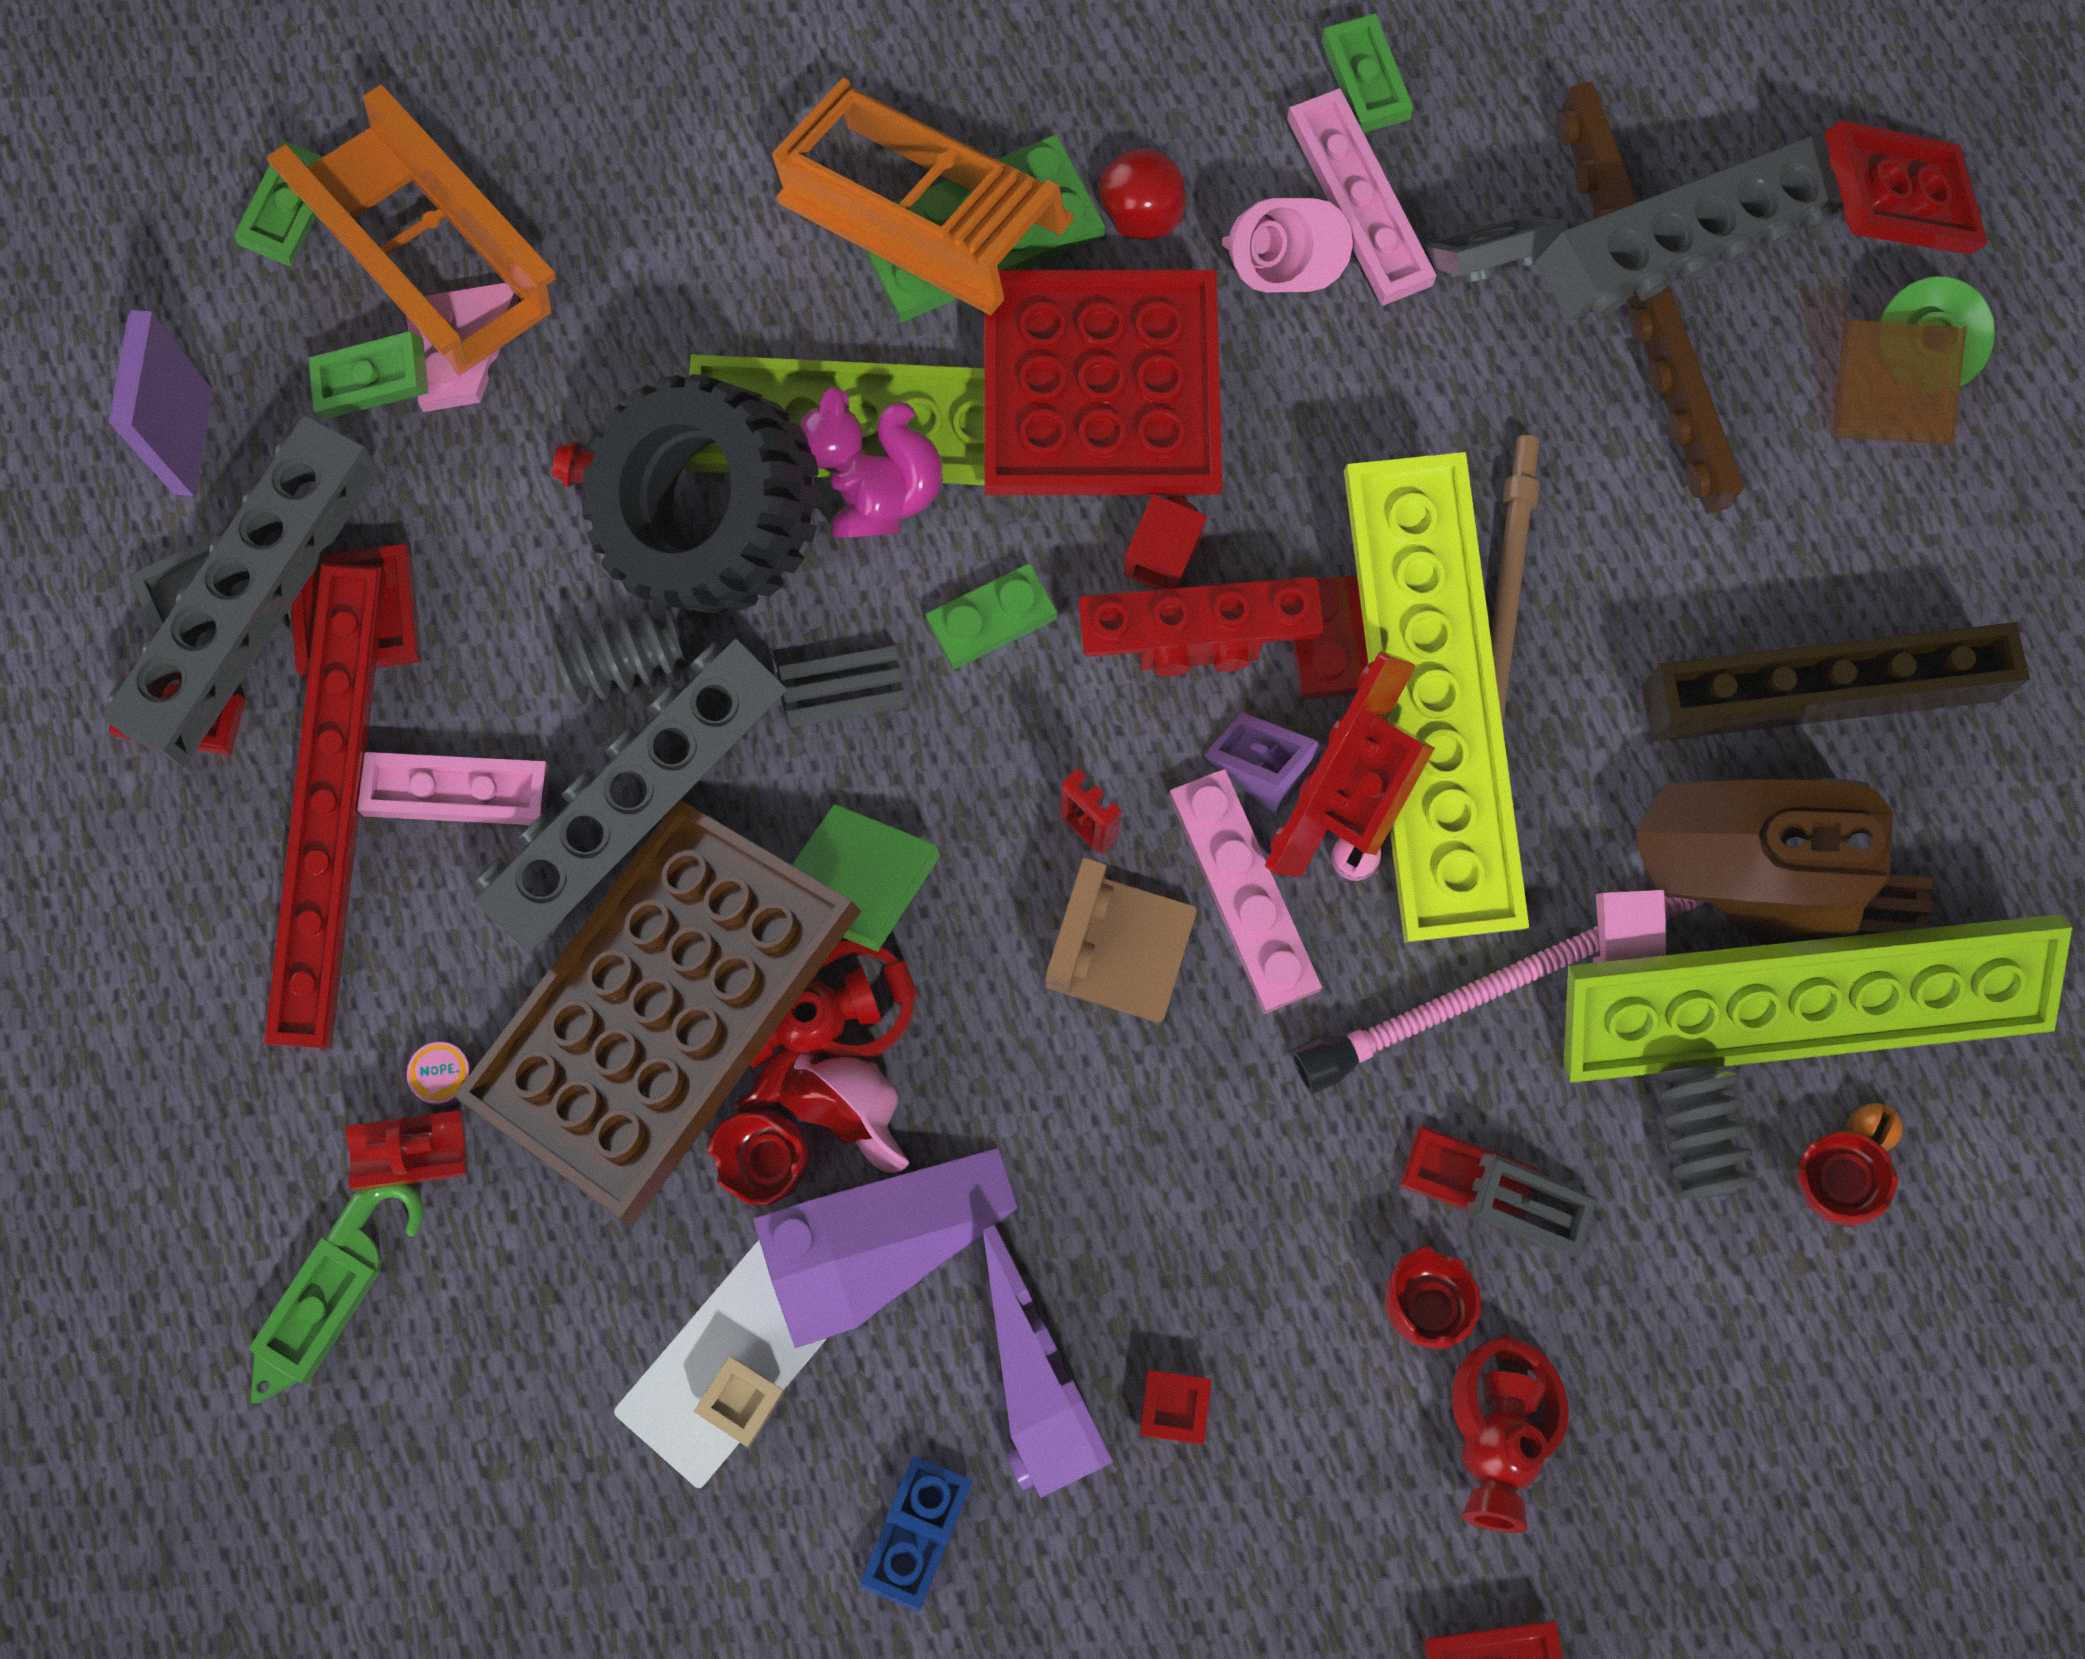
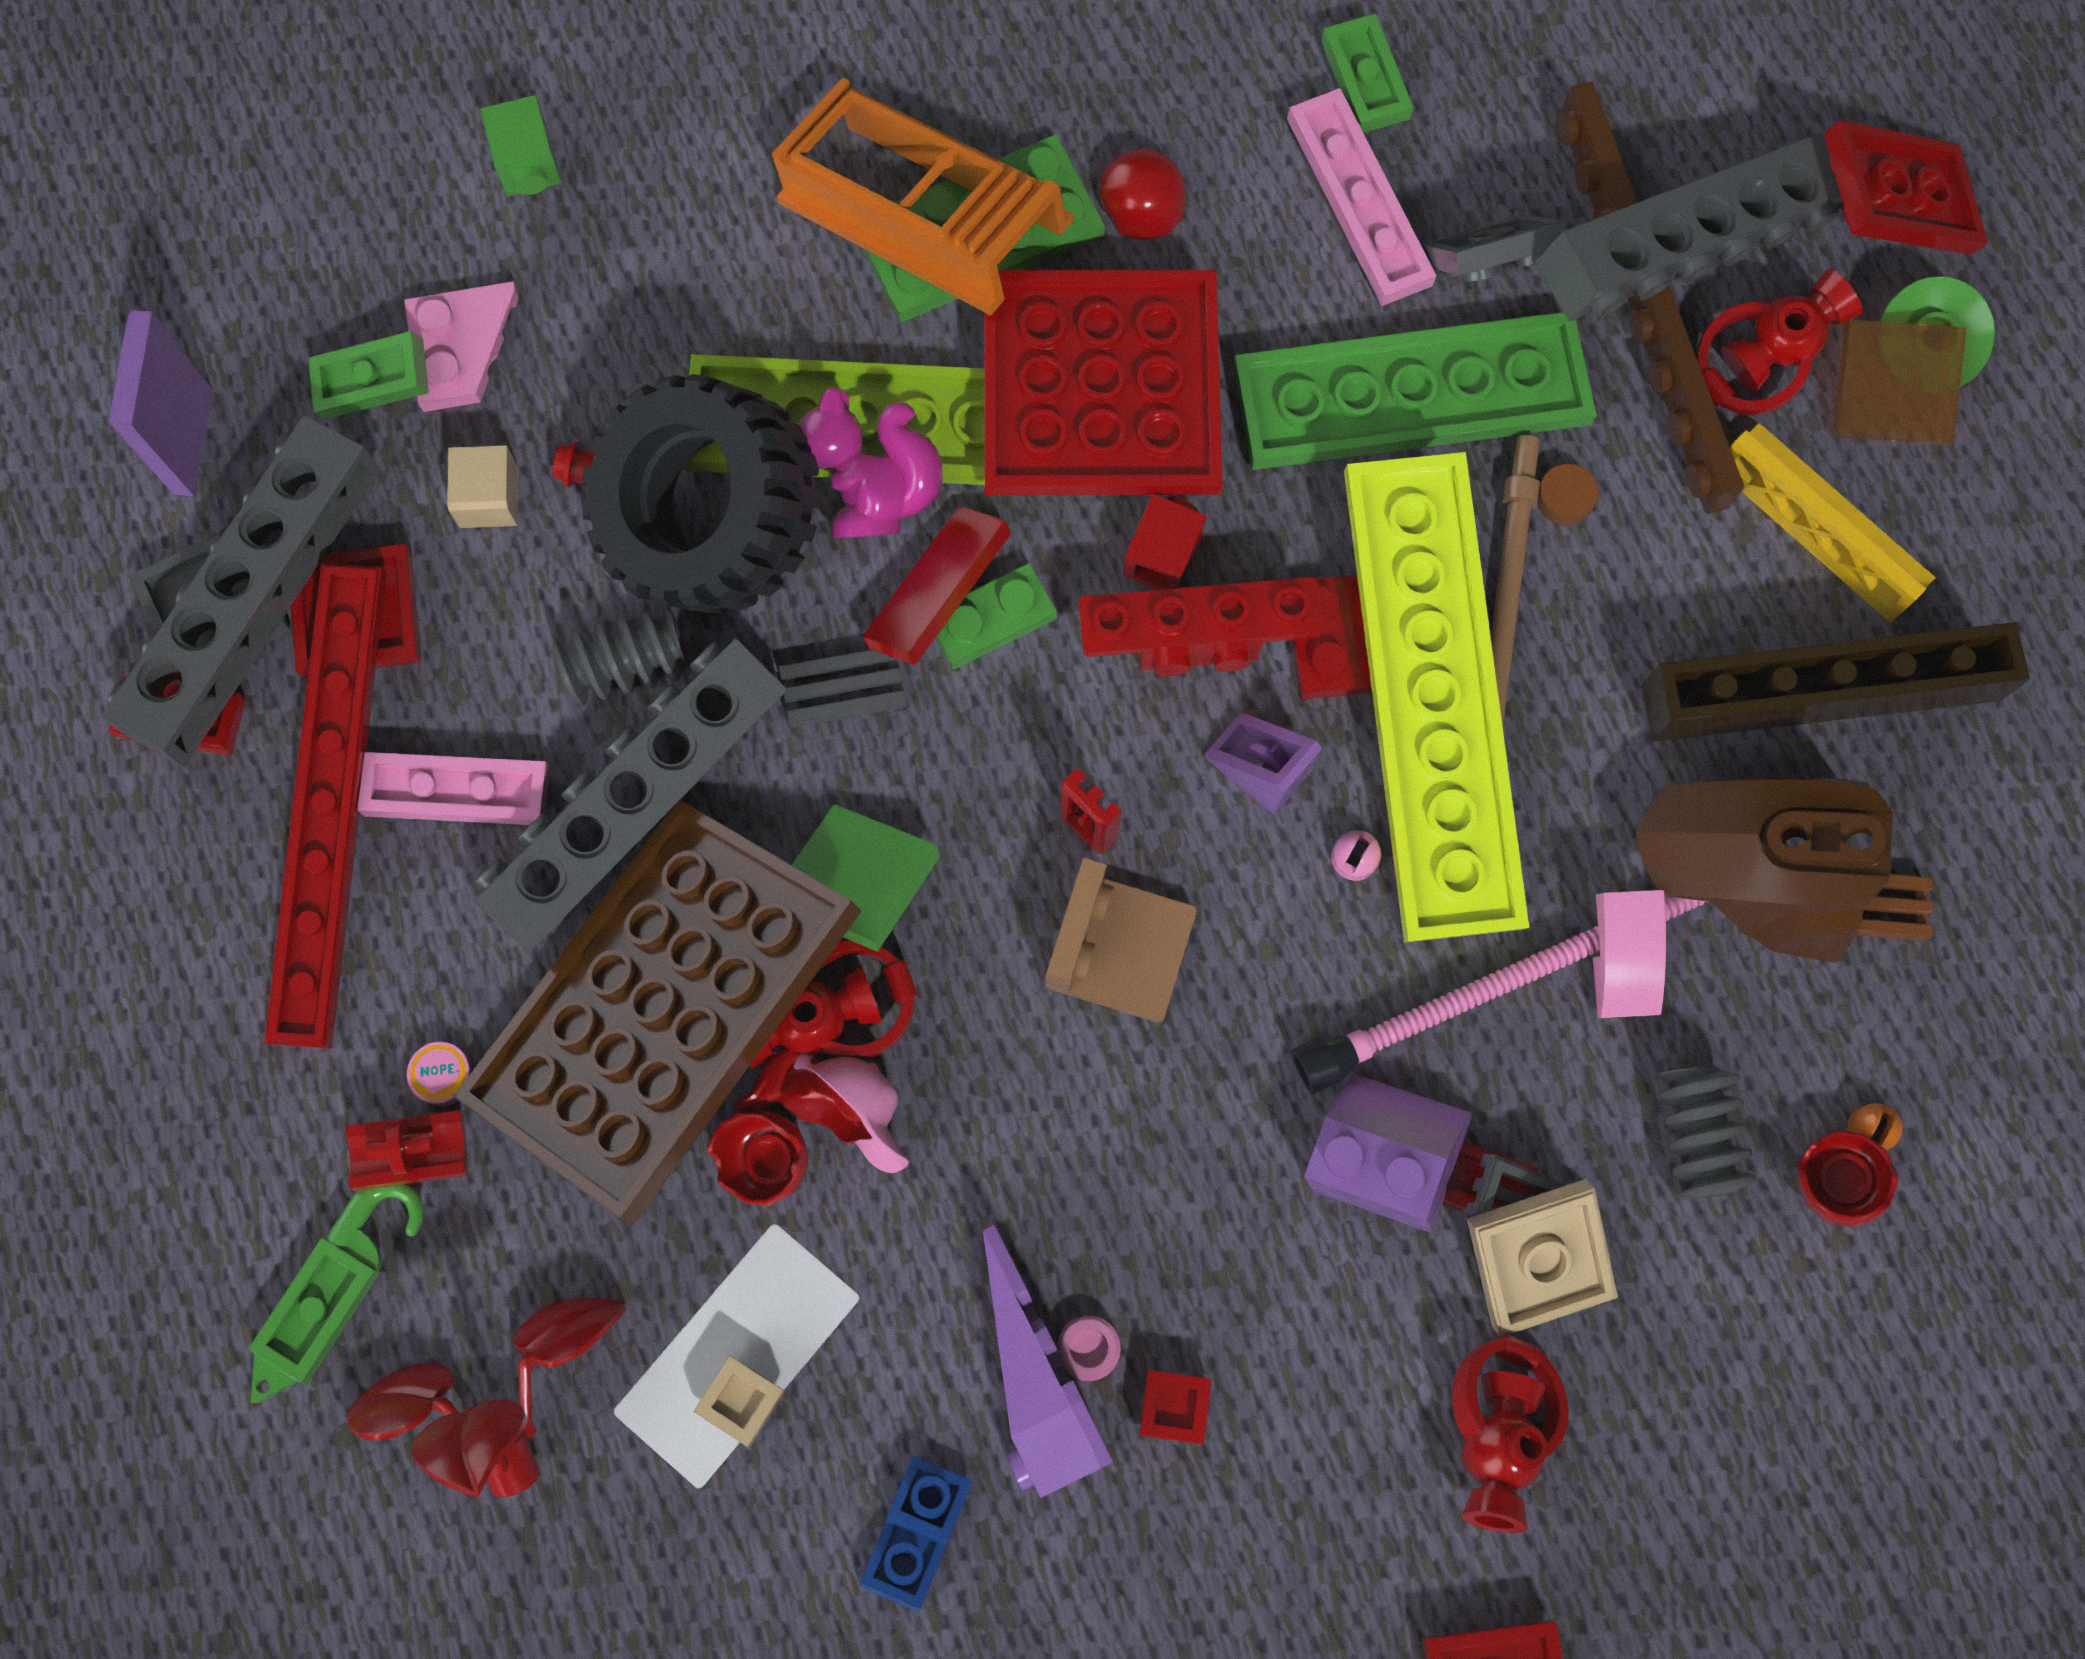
bright green plate [234,139,323,267] -> none
orange piece [266,84,556,376] -> none
medium lavender wedge [753,1148,1018,1349] -> none
bright pink plate [1168,769,1322,1014] -> none
bright pink piece [1222,198,1353,293] -> none
red bracket [1265,651,1435,877] -> none
red hair [1384,1246,1481,1349] -> none
lime plate [1564,914,2072,1083] -> none
none -> red plant [345,1297,627,1497]
none -> tan piece [447,445,519,528]
none -> bright green brick [480,95,562,197]
none -> red tile [862,506,1011,665]
none -> bright pink tile [1057,1316,1121,1381]
none -> bright green plate [1233,312,1597,470]
none -> medium lavender slope [1304,1074,1472,1233]
none -> tan tile [1467,1179,1618,1337]
none -> dark orange tile [1538,463,1599,525]
none -> red piece [1696,268,1863,415]
none -> yellow fence [1730,423,1936,623]

